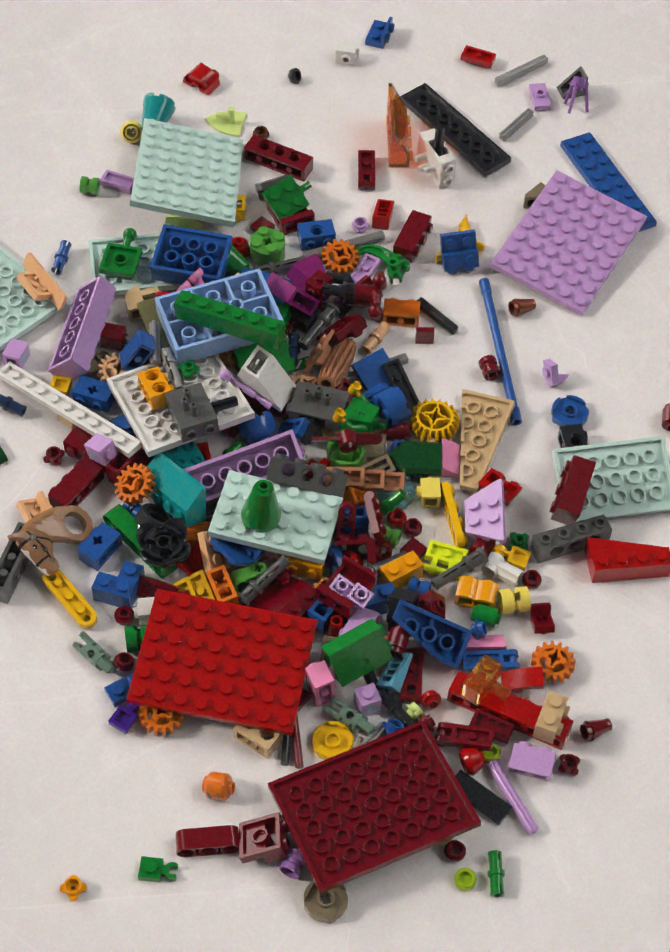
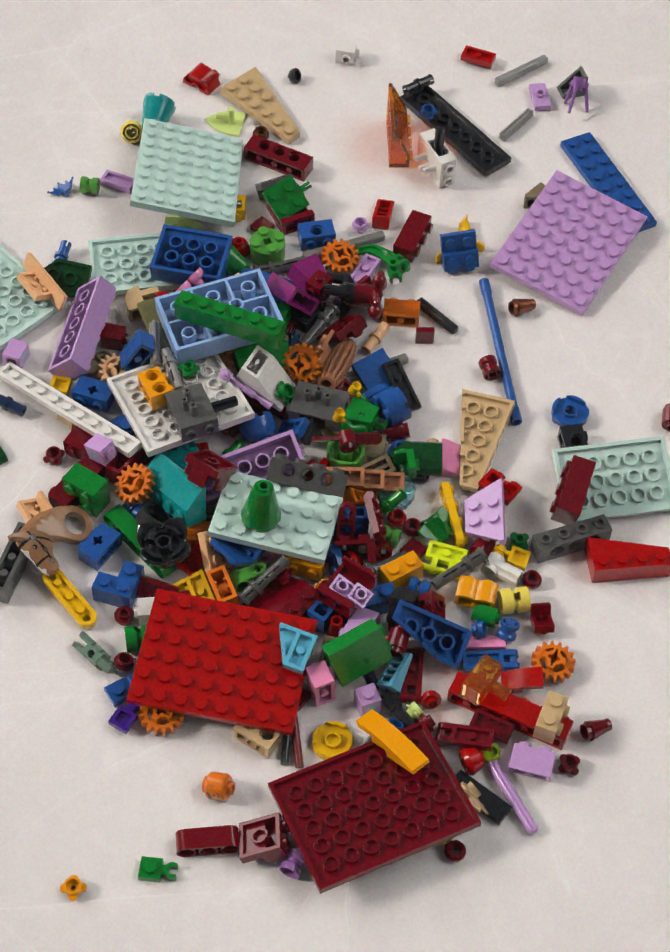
green plate [98,228,143,279] -> none
dark tan plate [304,881,348,924] -> none
sand green hinge [323,696,374,736] -> none
dark red plate [358,150,375,190] -> none
blue bracket [365,17,395,49] -> none
yellow gear [409,398,460,442] -> none
light yellow brick [416,477,441,508] -> none
lime tile [454,868,476,891] -> none
green pin [487,850,505,897] -> none
lavender plate [542,358,569,387] -> none
none -> dark green tile [44,258,92,298]
none -> blue piece [47,176,74,197]
none -> green brick [62,462,110,518]
none -> dark red panel [184,449,238,492]
none -> tan wing [220,67,300,145]
none -> green plate [276,381,294,403]
none -> medium azure wing [279,622,318,675]
none -> orange gear [282,343,323,383]
none -> light orange slope [356,709,429,774]
none -> green bracket [394,448,420,479]
none -> black pin [402,74,434,96]
none -> green brick [417,506,452,543]
none -> blue plate [418,104,438,120]
none -> tan plate [461,781,489,815]
none -> blue wheel [496,617,520,642]

